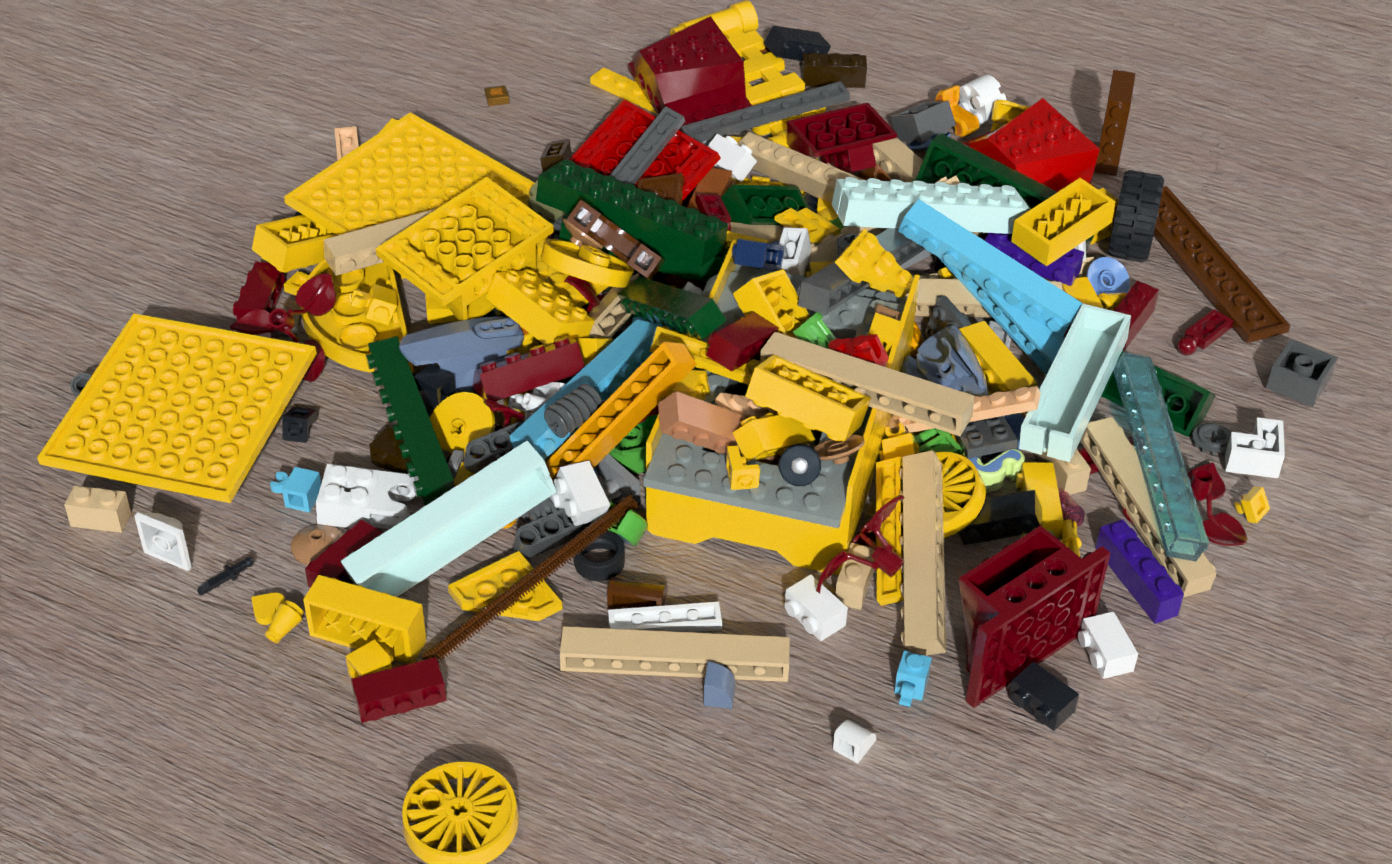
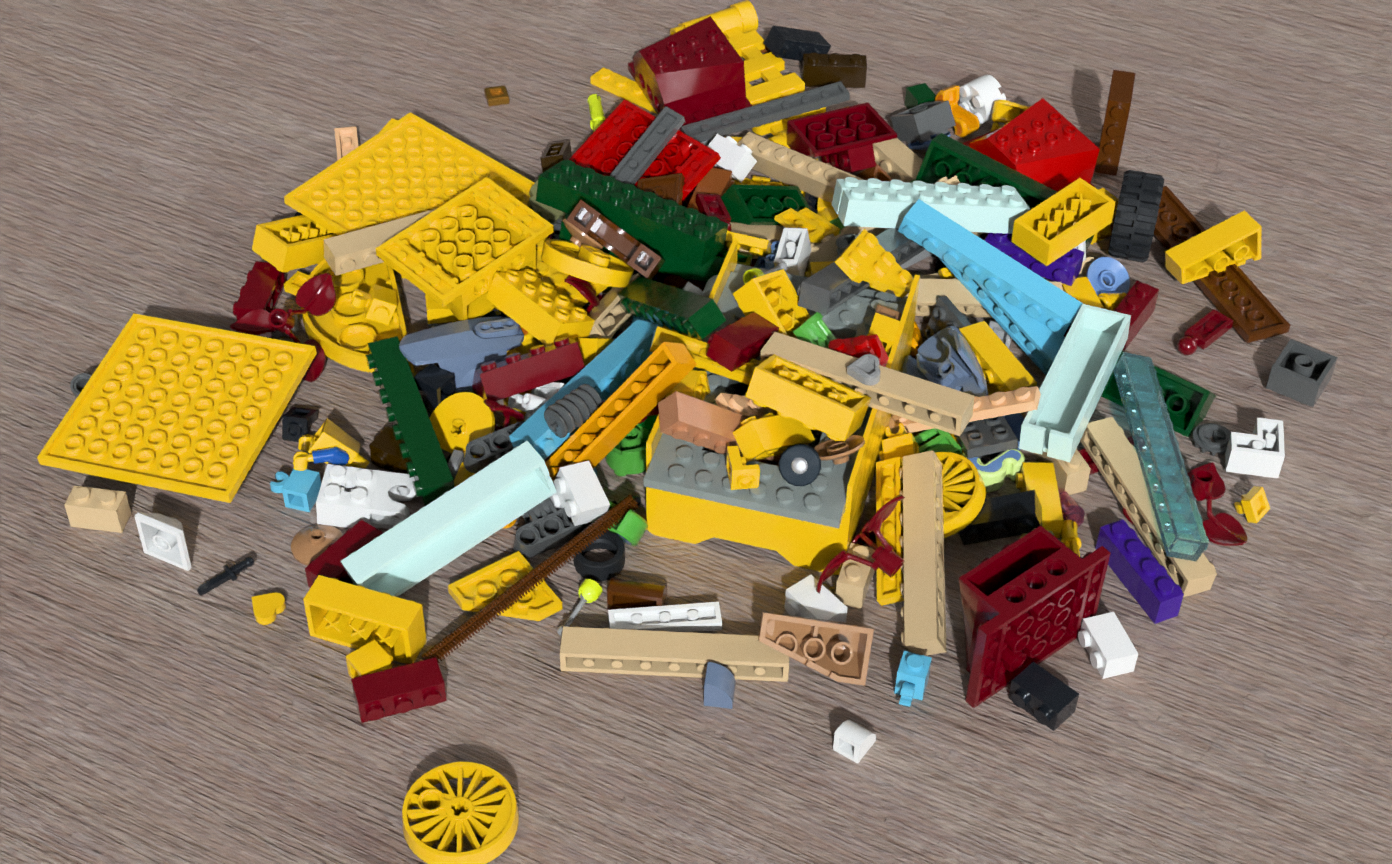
yellow cone [265,600,304,643] -> none
light grey piece [599,454,640,502] -> none
dark blue brick [732,239,785,270] -> none
none -> torso [293,418,369,471]
none -> neon yellow hinge [557,579,603,636]
none -> neon yellow pin [588,94,606,133]
none -> hinge [743,262,788,284]
none -> medium nougat wedge [758,612,874,686]
none -> light grey tile [847,354,881,386]
none -> dark green brick [905,83,936,109]
none -> yellow wedge [1165,210,1262,284]

